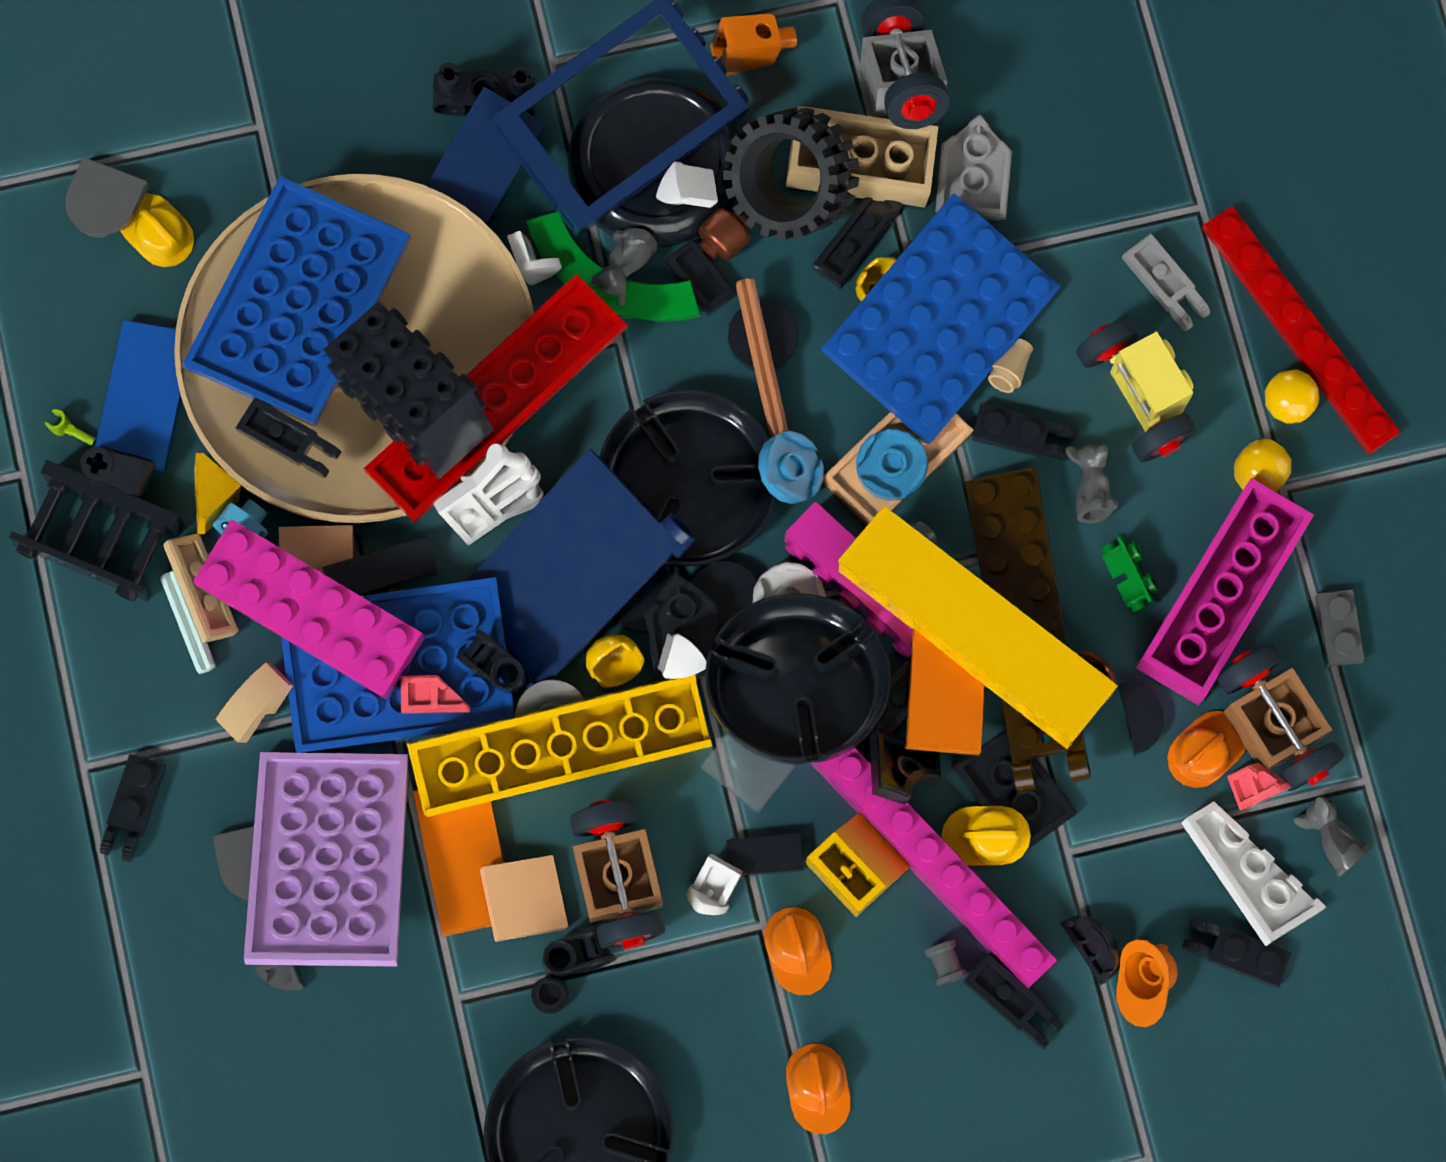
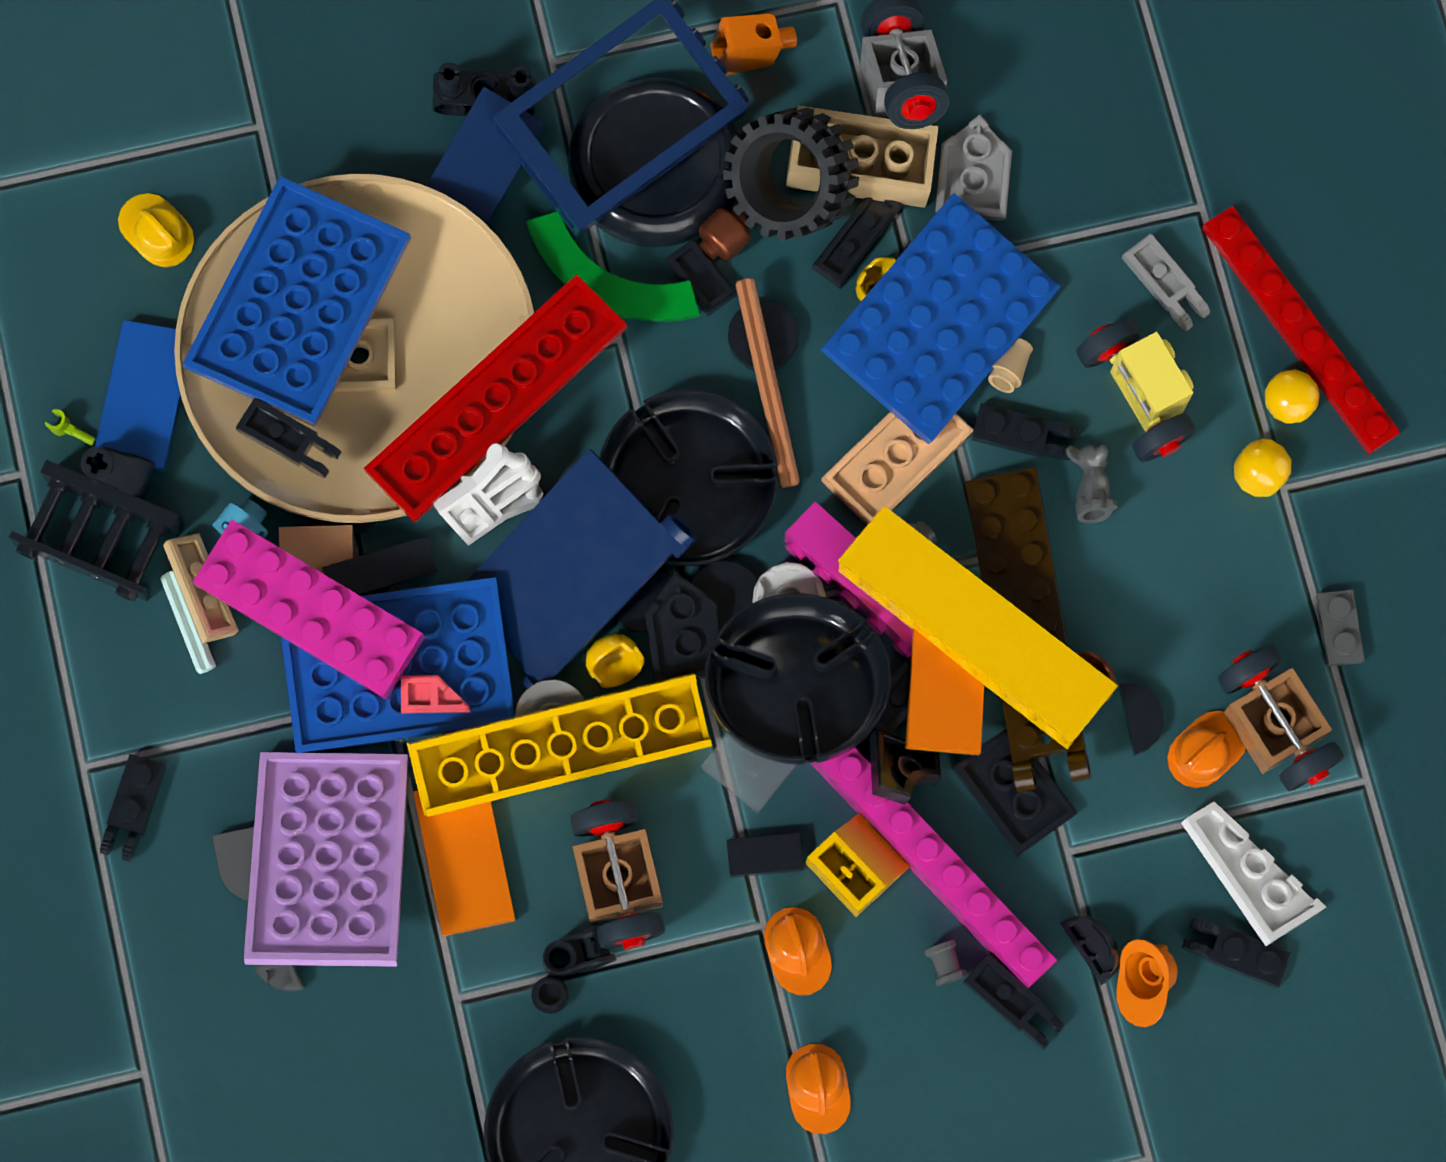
dark grey tile [65,157,150,238] -> none
yellow slope [194,453,241,534] -> none
tan slope [216,662,293,743] -> none
black brick [323,301,494,479] -> none
black piece [456,628,527,694] -> none
light nougat tile [480,855,569,942] -> none
white tile [508,231,562,286] -> none
dark grey animal [591,228,657,306] -> none
white tile [656,162,718,208] -> none
white tile [658,633,706,679] -> none
white tile [686,854,743,915] -> none
dark azure tile [758,431,824,504] -> none
dark azure tile [856,429,928,501] -> none
yellow piece [941,806,1031,866] -> none
green hinge [1102,536,1160,613] -> none
dark pink brick [1136,478,1314,706] -> none
coral tile [1227,763,1291,811] -> none
dark grey animal [1294,795,1372,877] -> none

